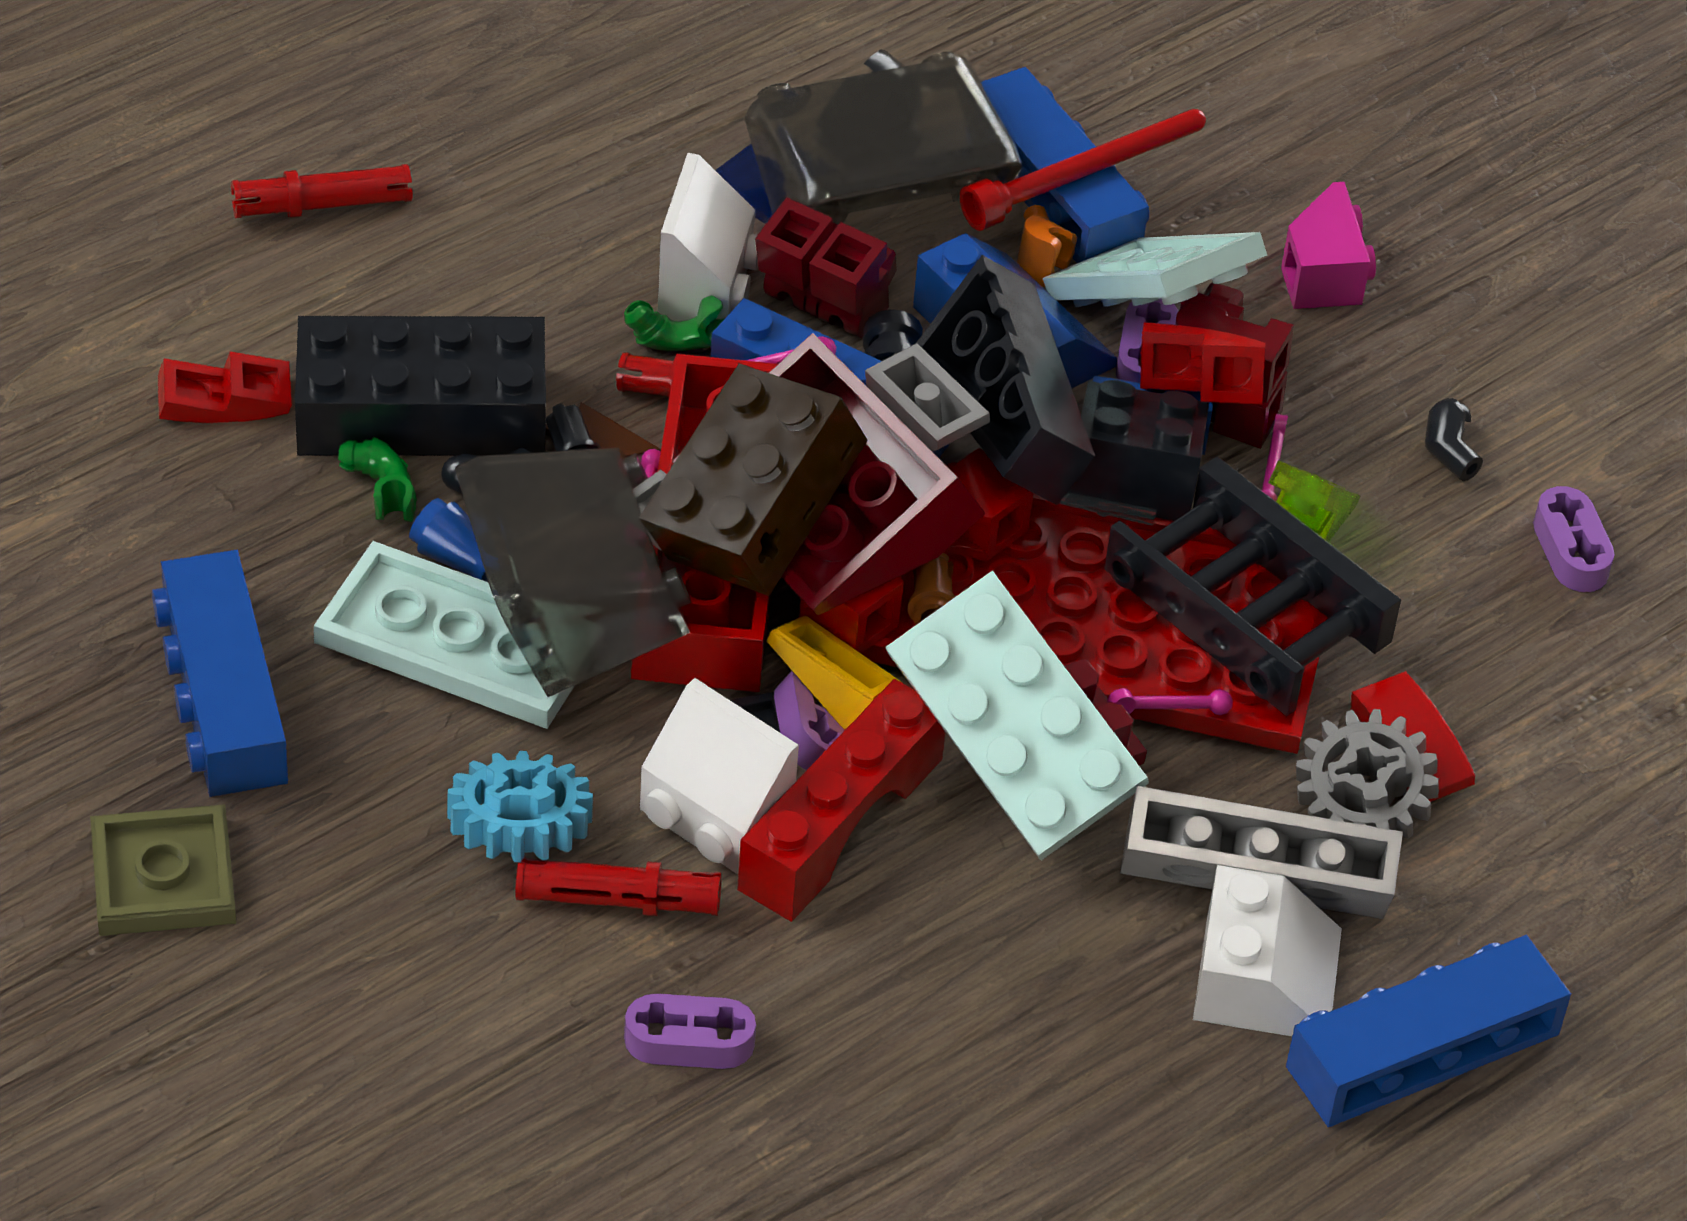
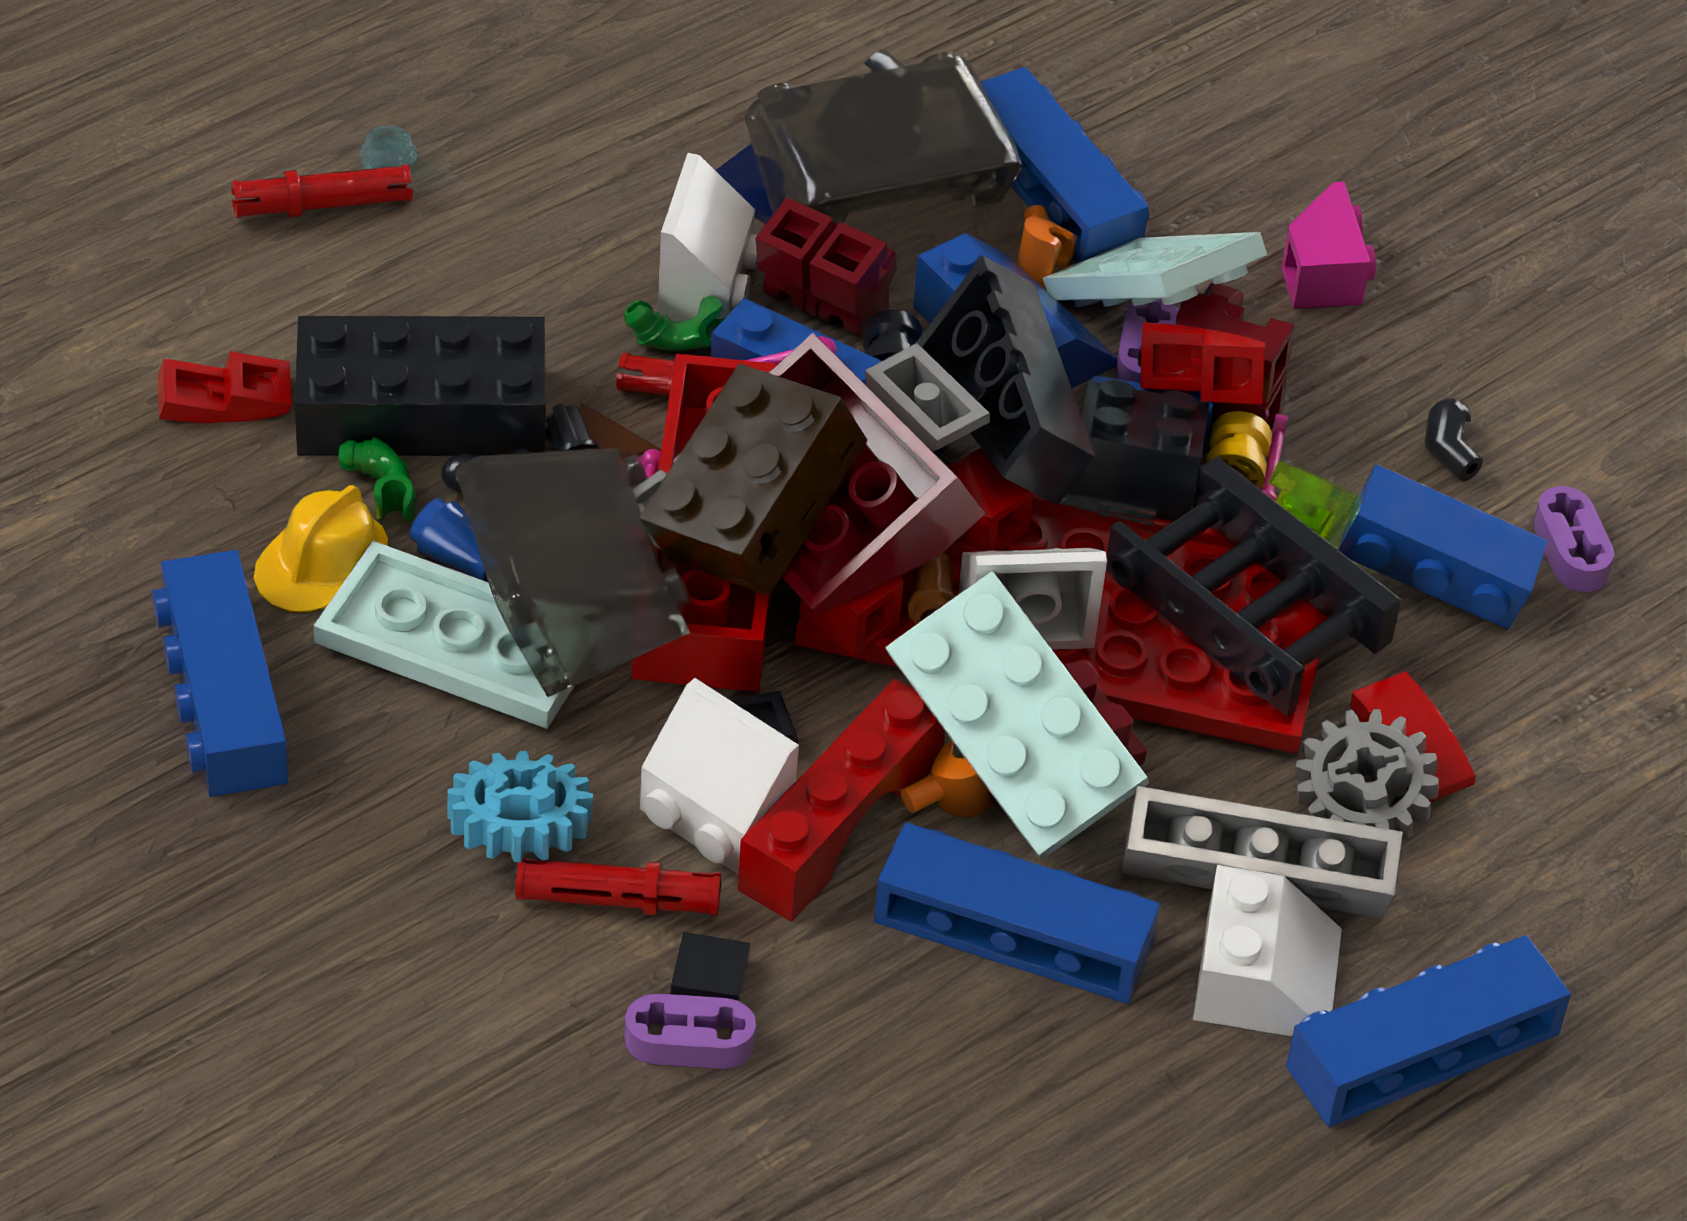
olive tile [90,804,236,936] -> none
yellow slope [766,615,901,730] -> none
medium lavender beam [774,671,844,770] -> none
red piece [960,109,1206,231] -> none
dark pink hinge [1107,688,1233,715] -> none
none -> yellow piece [254,485,388,613]
none -> clear light blue plate [360,126,418,169]
none -> black tile [671,932,750,1001]
none -> blue brick [874,822,1160,1004]
none -> orange piece [901,741,993,817]
none -> white slope [958,548,1107,650]
none -> yellow wheel [1205,411,1272,489]
none -> blue brick [1337,464,1548,630]

